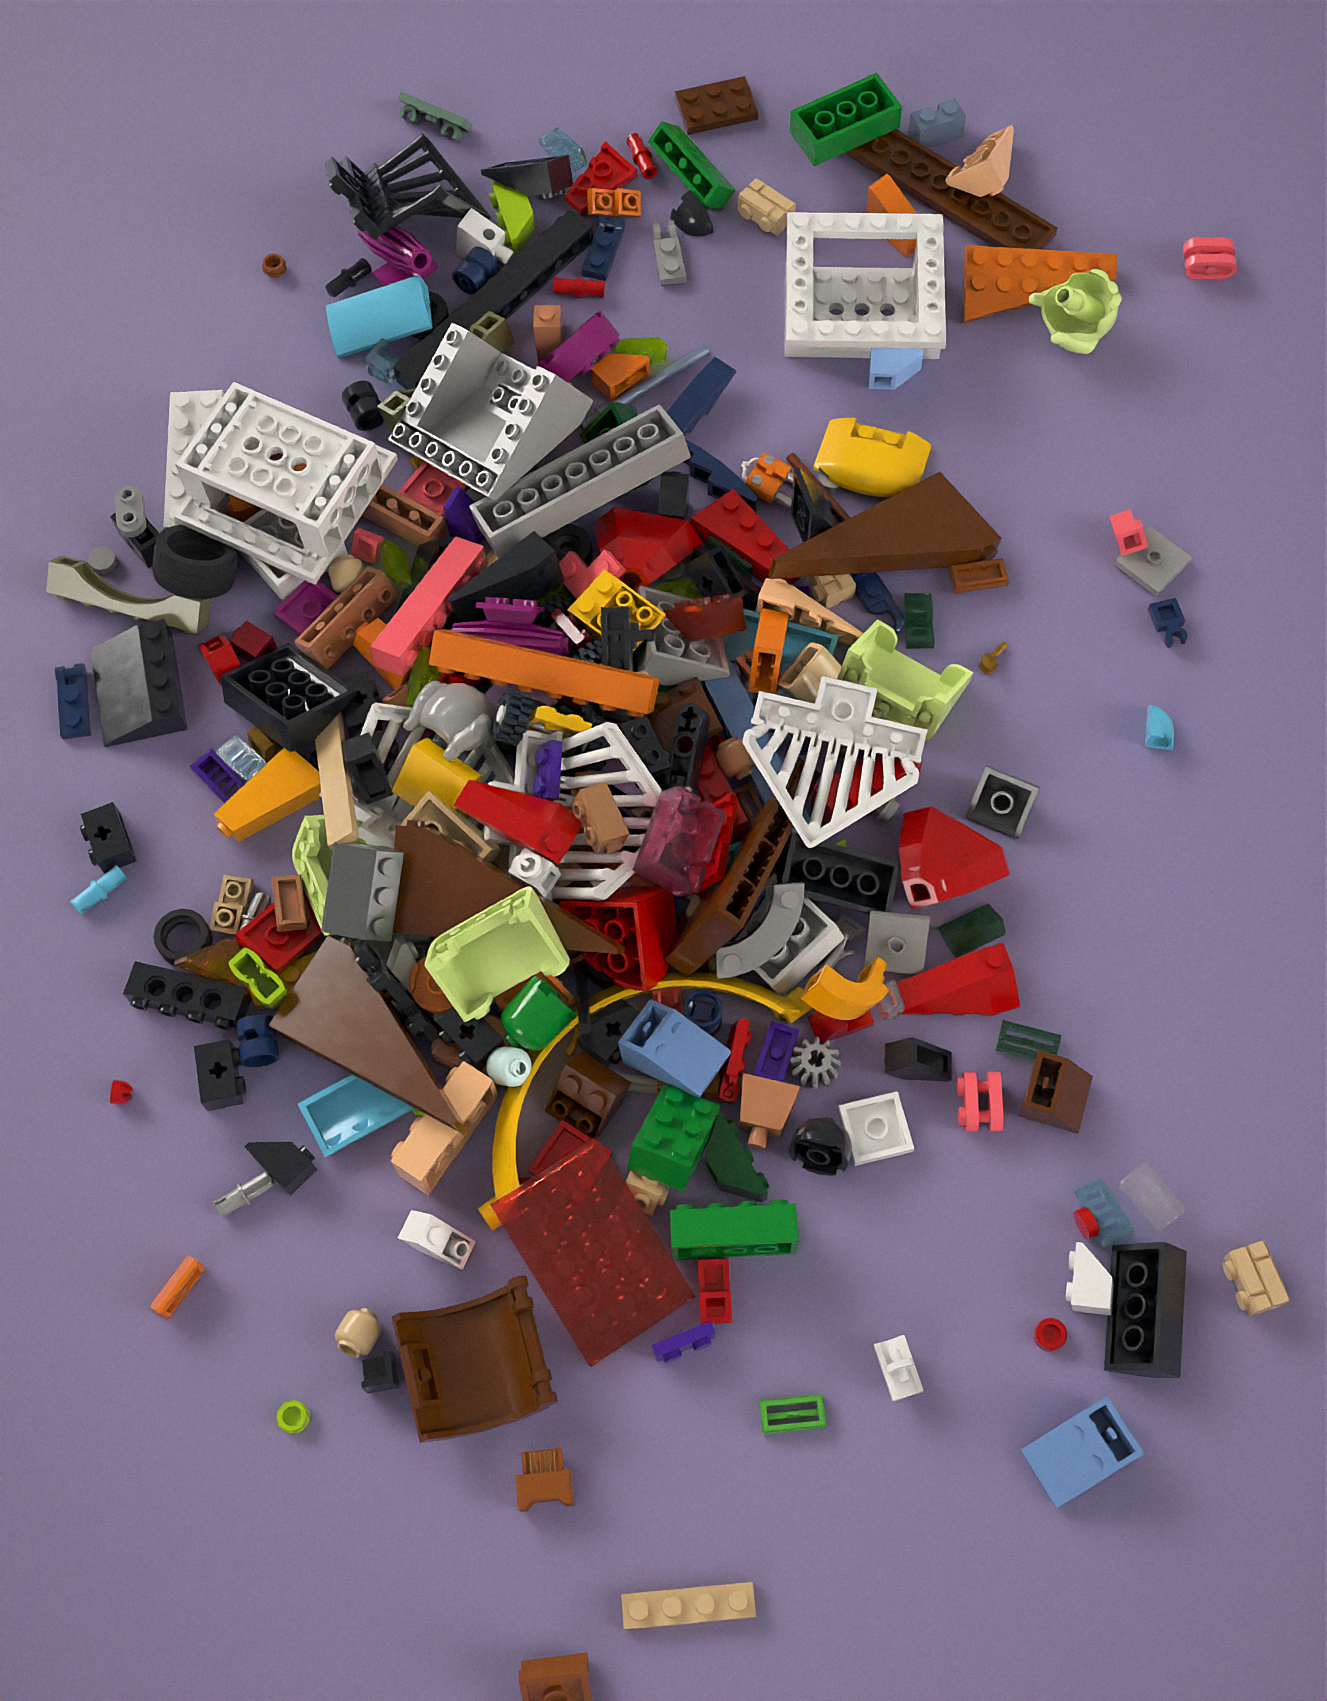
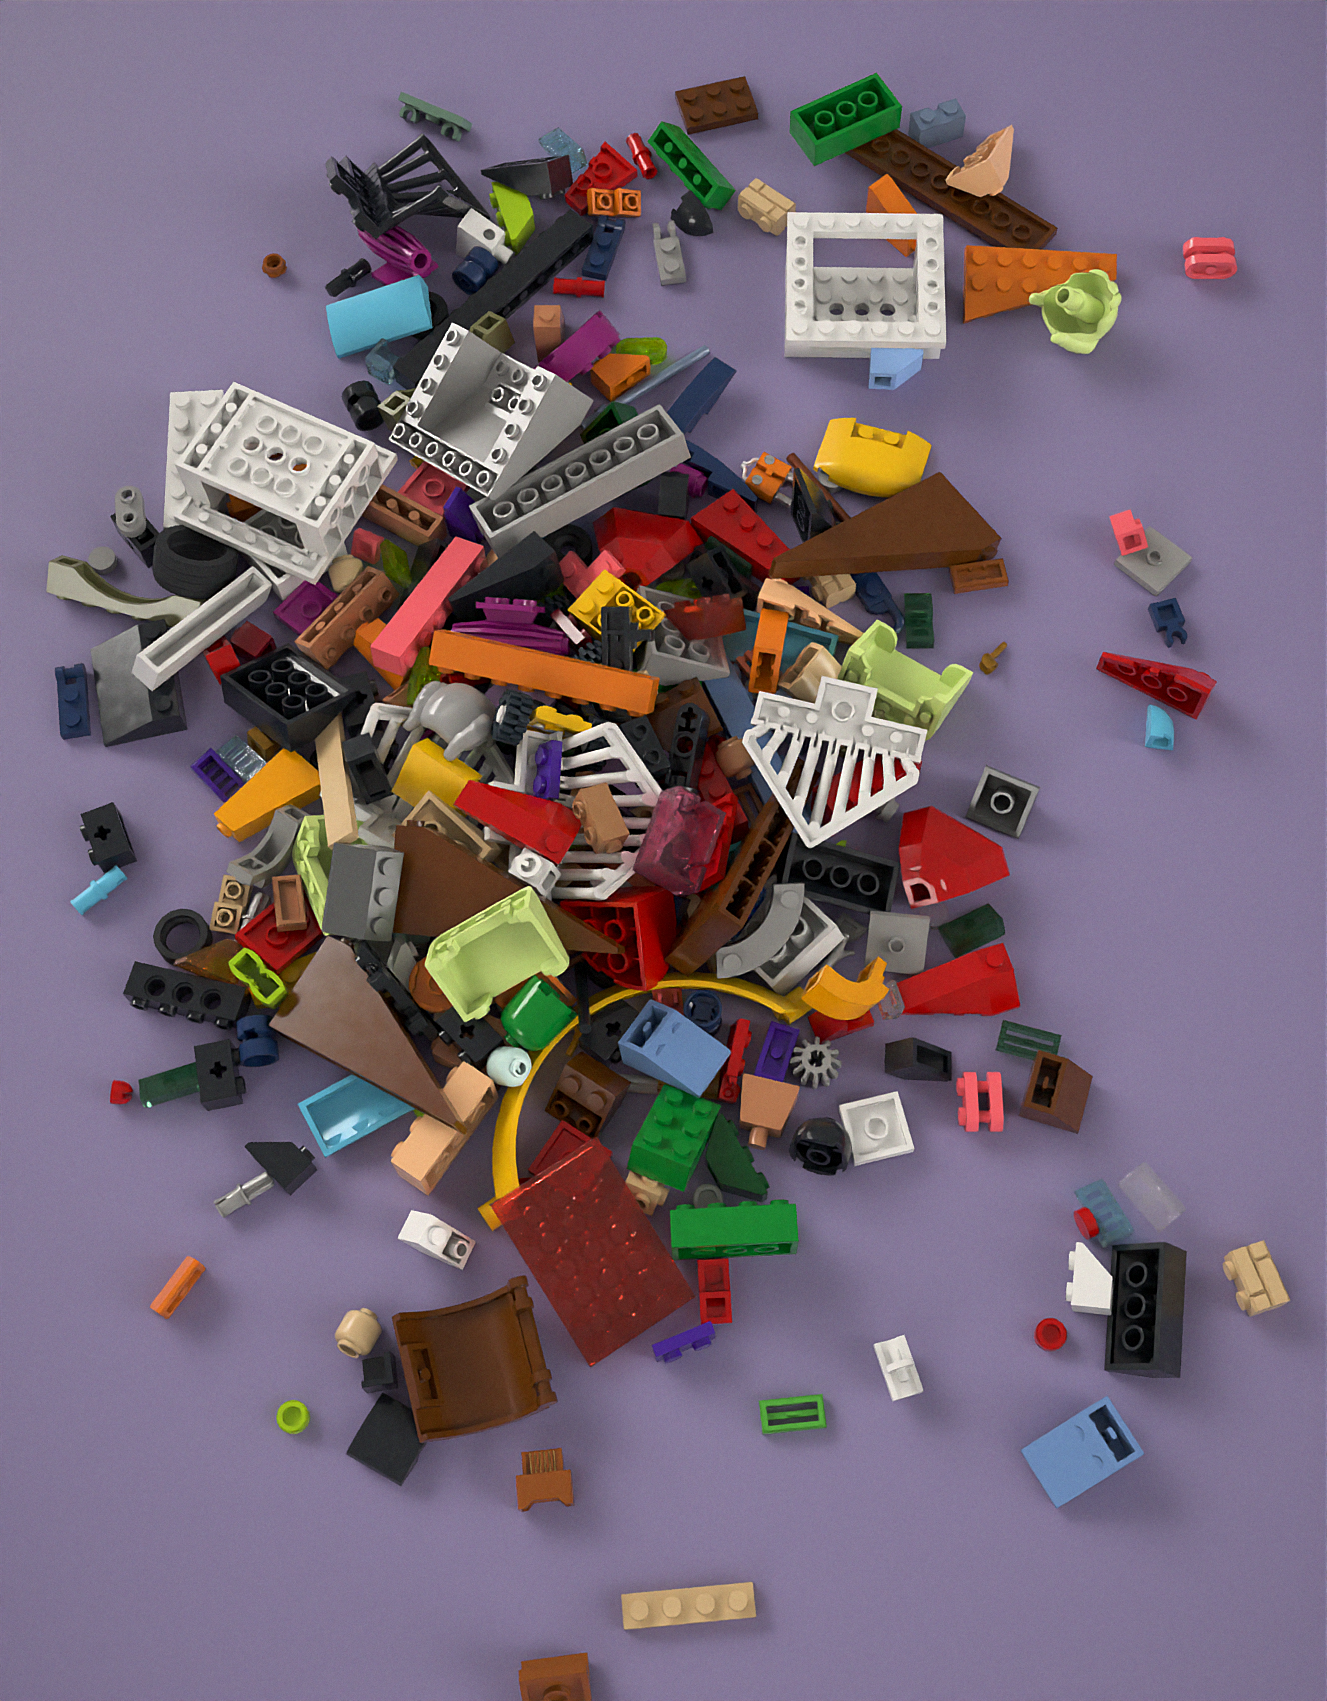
none -> white brick [132,566,273,691]
none -> clear green slope [138,1062,199,1108]
none -> light grey arch [226,804,311,889]
none -> black slope [346,1393,427,1486]
none -> magenta brick [670,463,709,498]
none -> light grey tile [692,1184,723,1209]
none -> red wedge [1096,652,1217,720]

